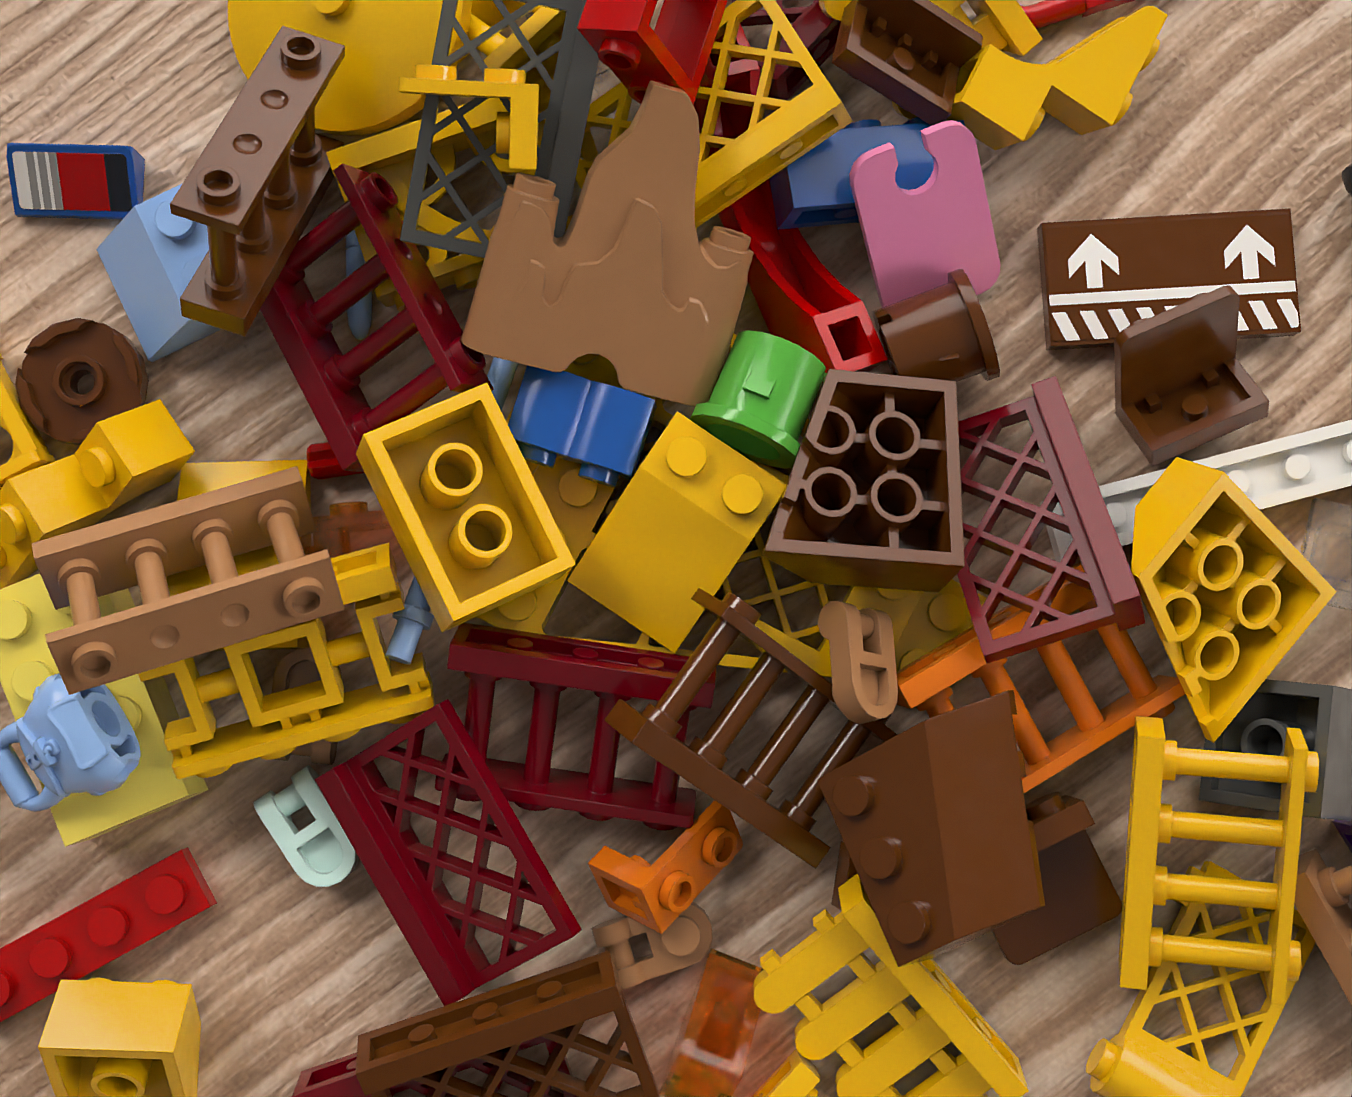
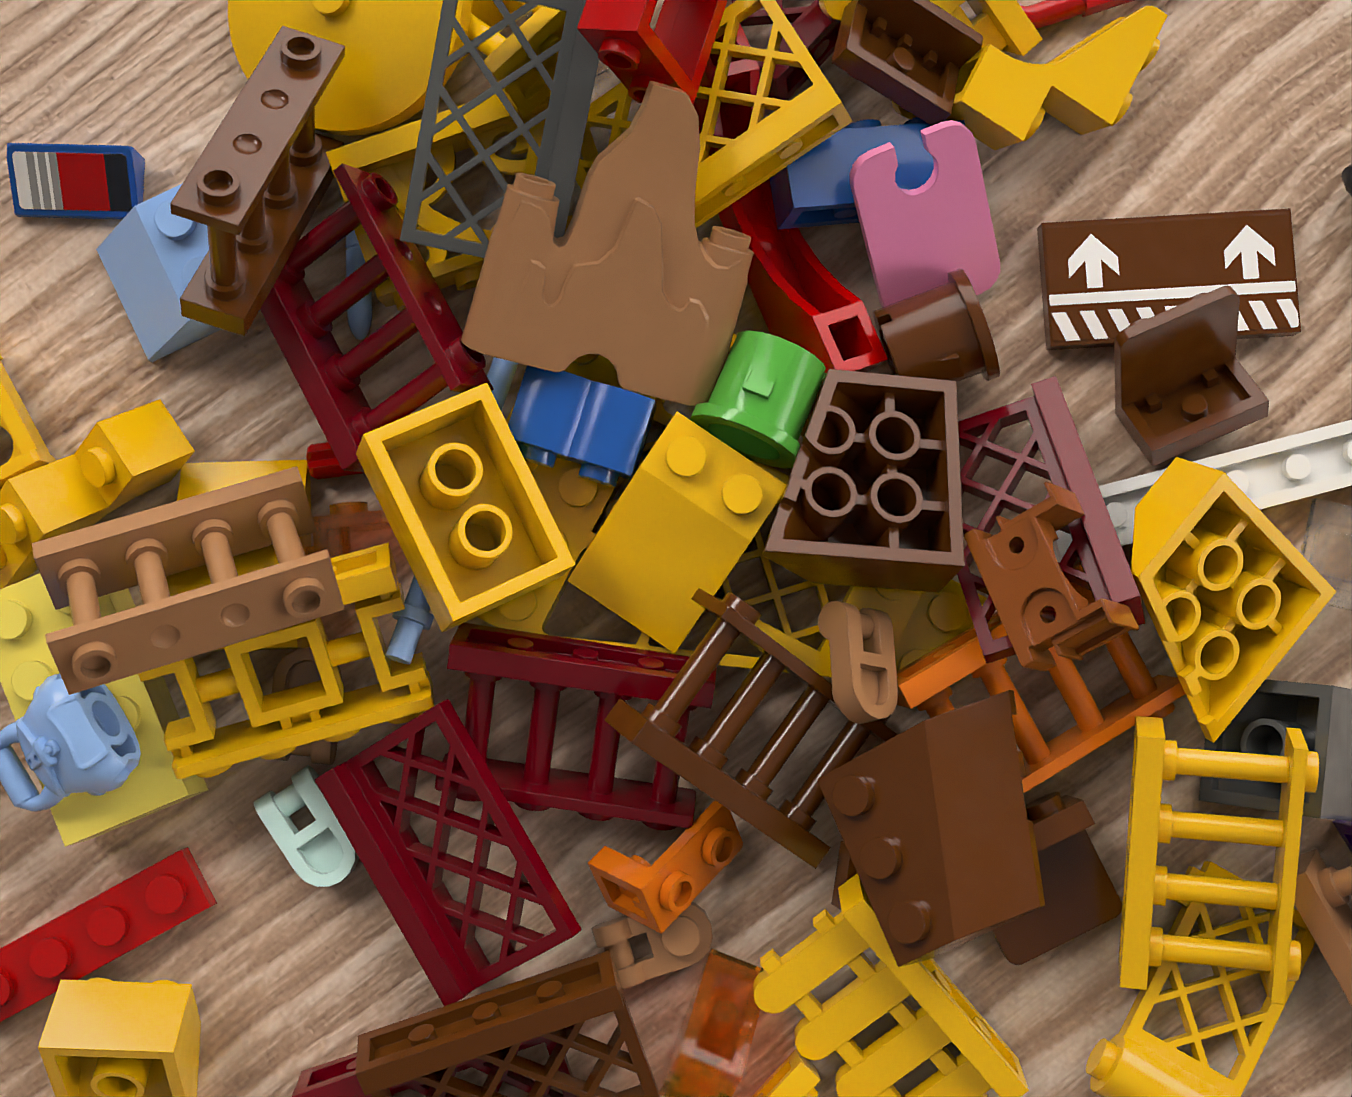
reddish brown plate [15,318,149,445] -> none
yellow bracket [399,65,539,170] -> none
none -> dark orange piece [963,481,1139,671]

